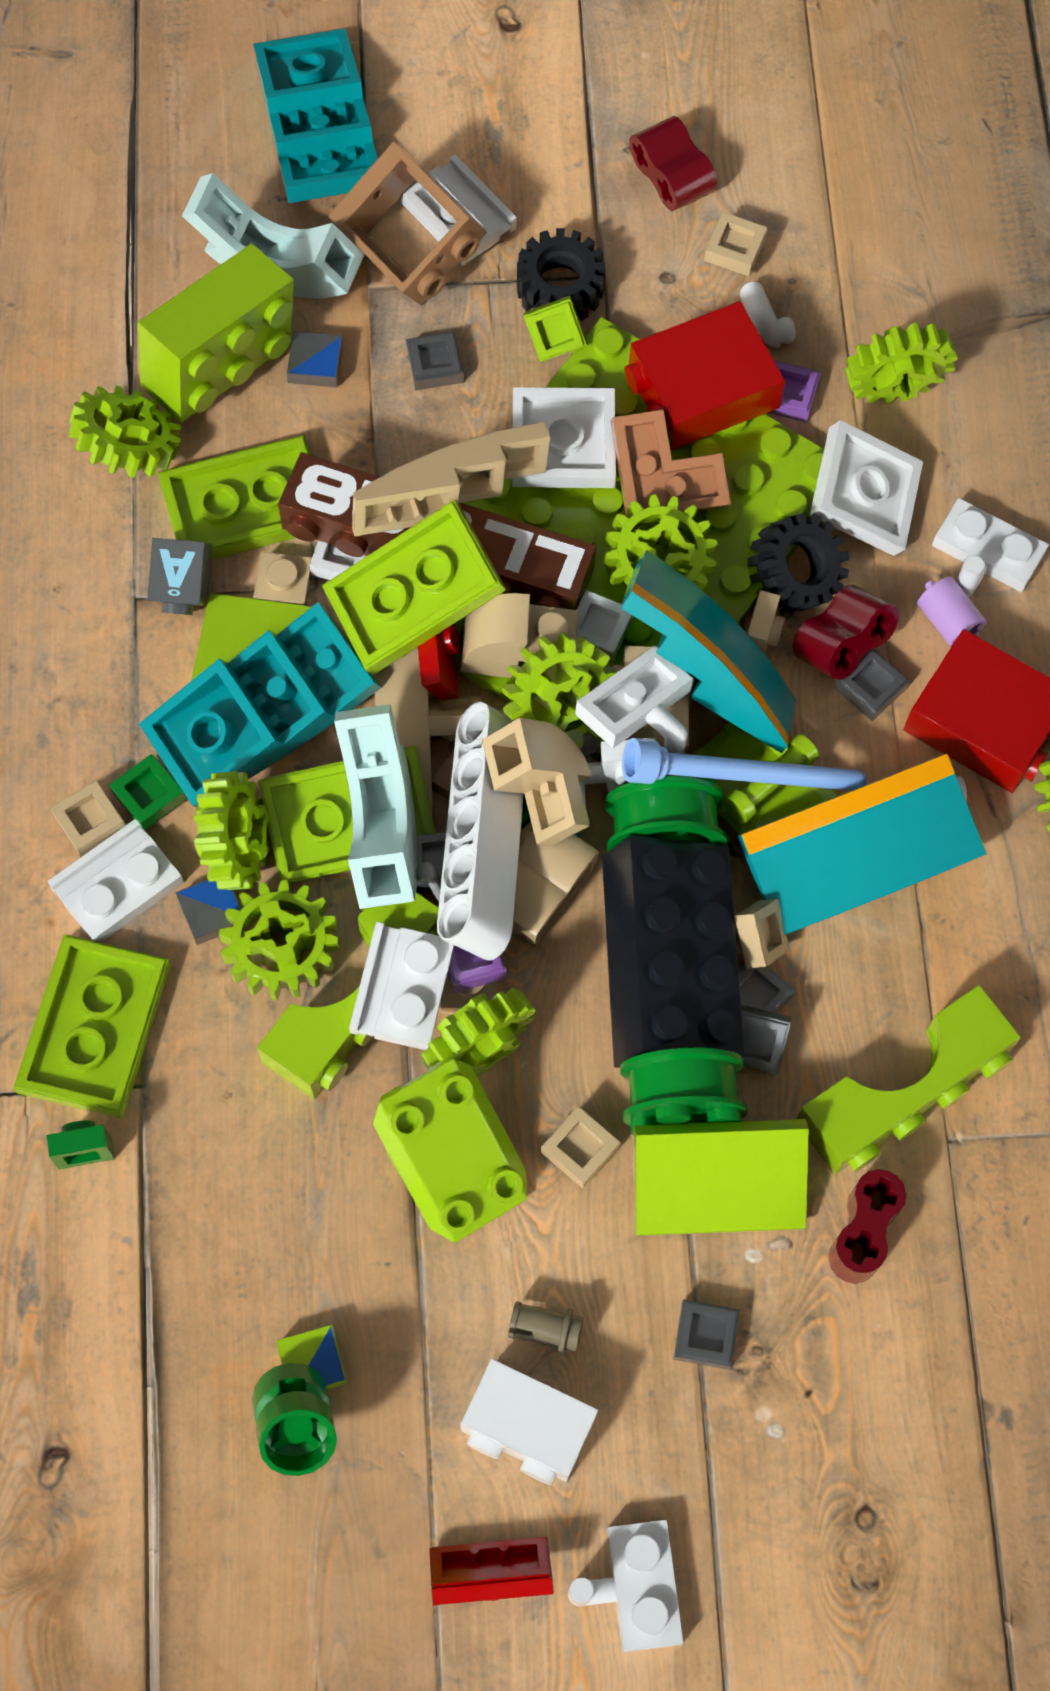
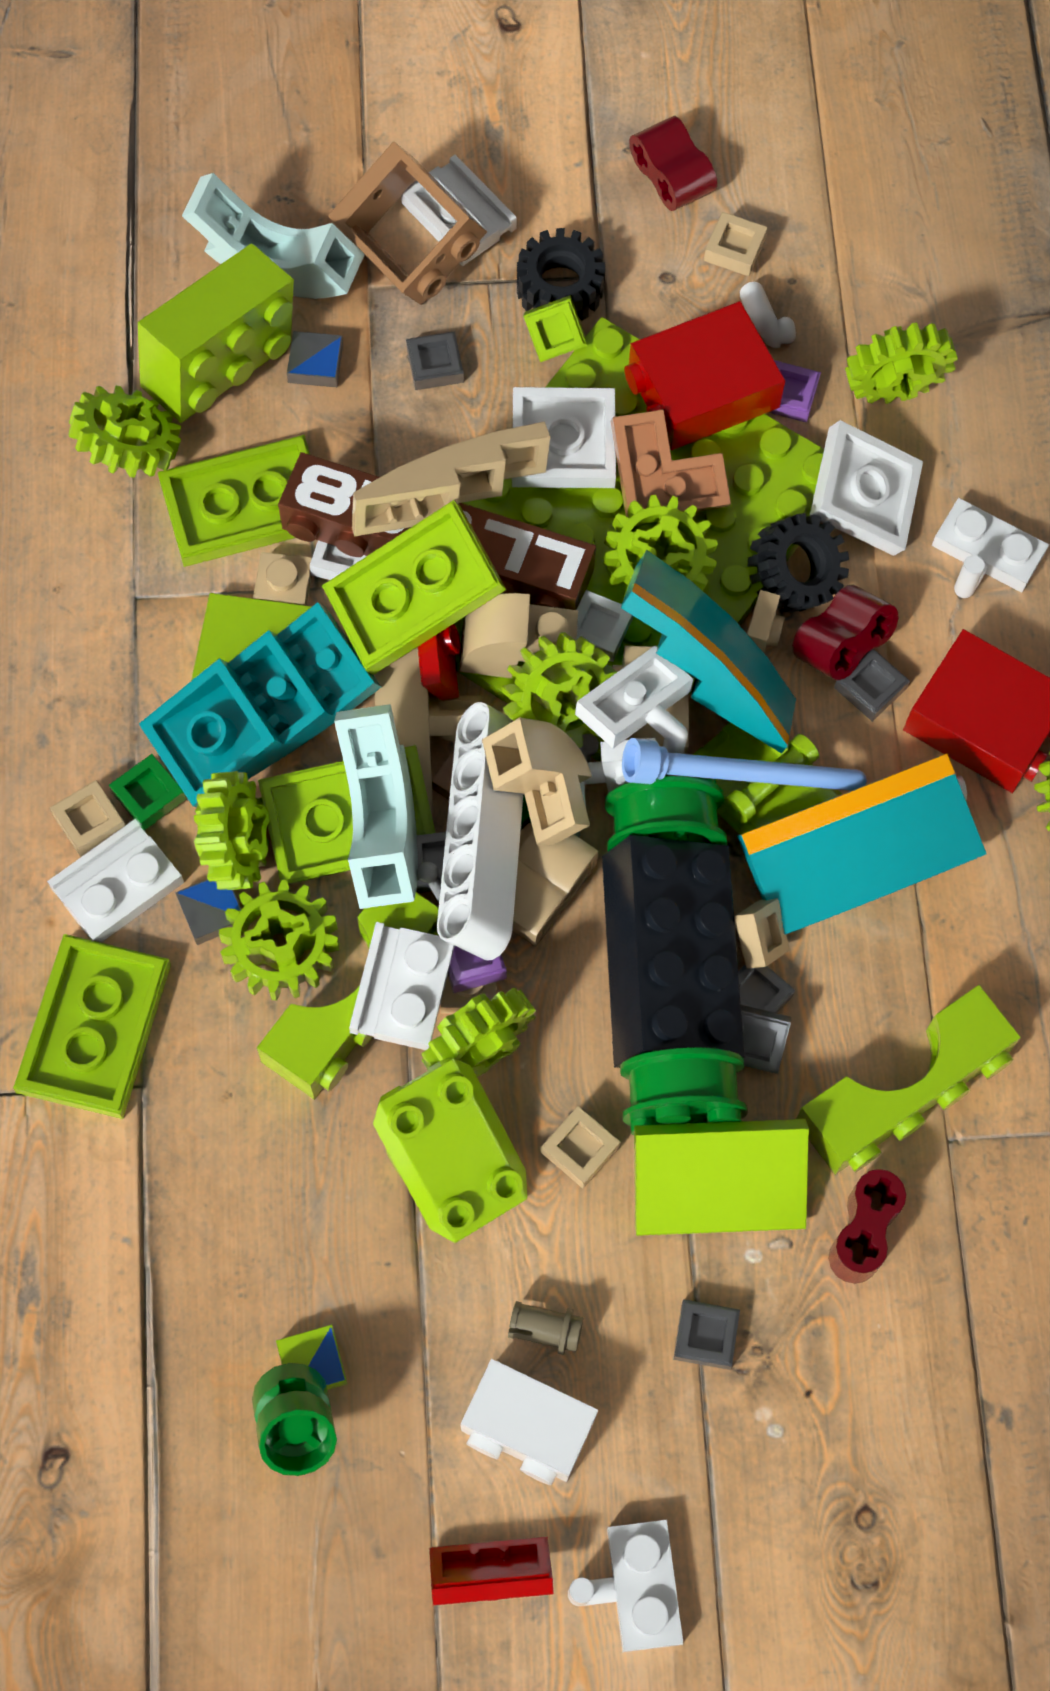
green plate [46,1120,115,1170] -> none
dark grey brick [147,538,213,615] -> none
teal slope [253,28,378,204] -> none
lavender piece [917,577,987,647] -> none

